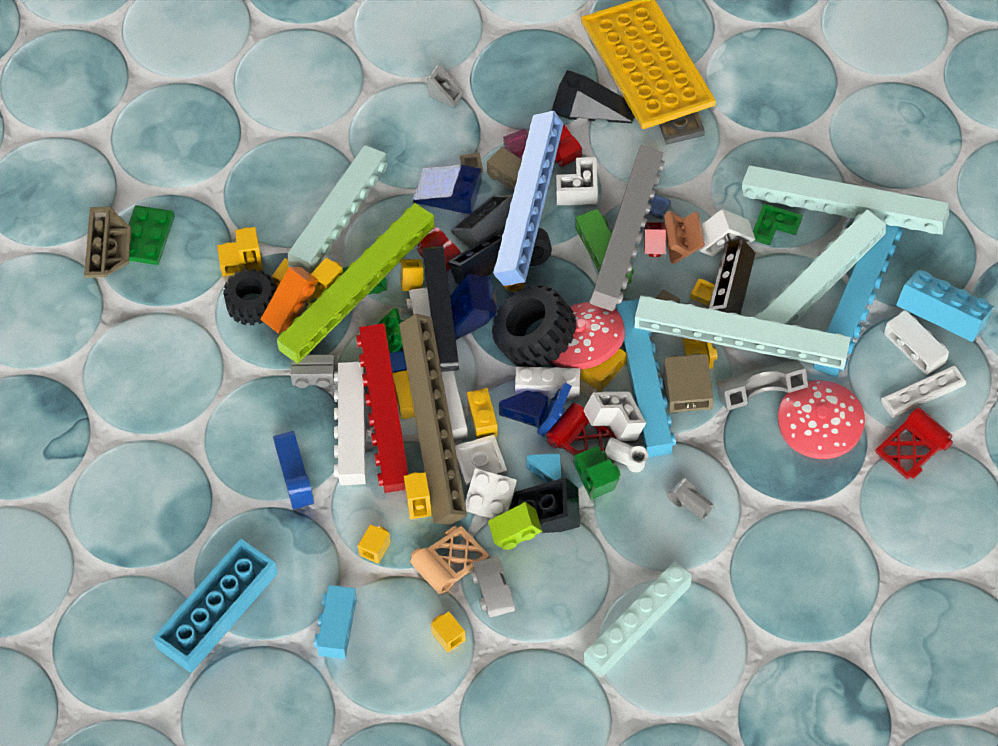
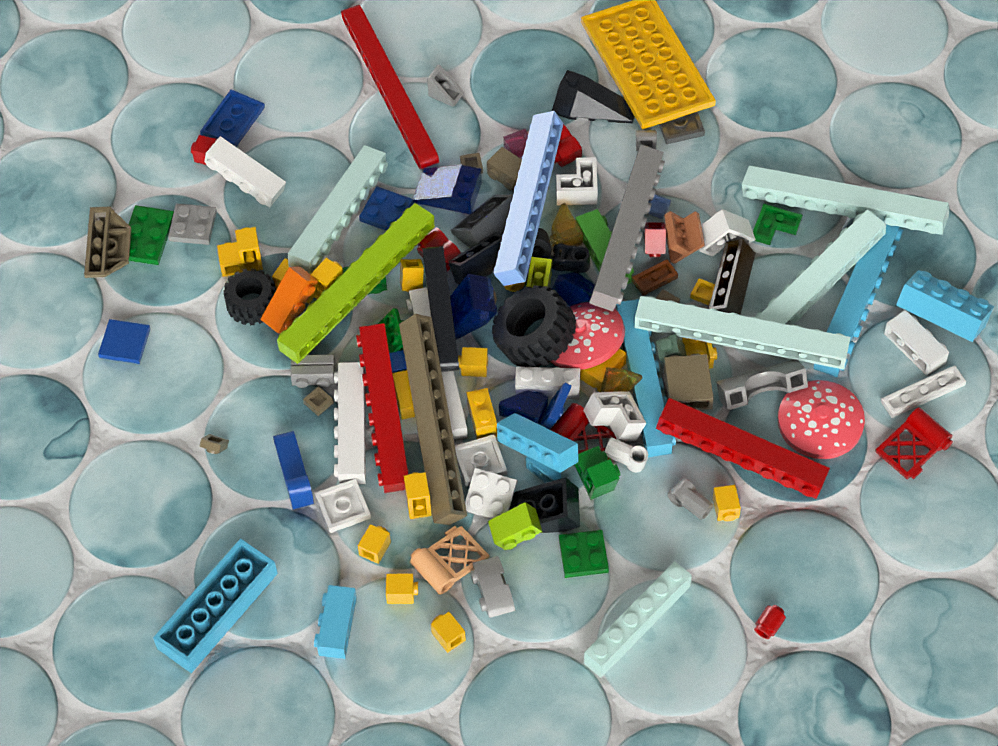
none -> blue tile [98,319,150,364]
none -> light grey plate [168,203,217,245]
none -> red brick [191,135,217,165]
none -> dark tan plate [199,434,229,454]
none -> blue tile [200,89,265,147]
none -> white brick [204,136,286,208]
none -> dark tan plate [303,386,334,416]
none -> white plate [315,479,371,533]
none -> red beam [341,5,439,170]
none -> blue plate [359,186,413,231]
none -> yellow brick [386,573,418,604]
none -> yellow brick [458,347,488,377]
none -> medium azure brick [497,413,578,473]
none -> neon yellow brick [526,257,552,288]
none -> clear yellow slope [550,203,583,252]
none -> black piece [552,244,590,273]
none -> clear blue slope [552,272,595,306]
none -> green plate [559,530,609,578]
none -> clear yellow slope [600,367,643,392]
none -> dark orange plate [632,259,678,296]
none -> light grey brick [636,130,657,151]
none -> sand green brick [656,334,687,364]
none -> red brick [656,398,830,499]
none -> yellow brick [712,485,741,521]
none -> red brick [754,605,786,639]

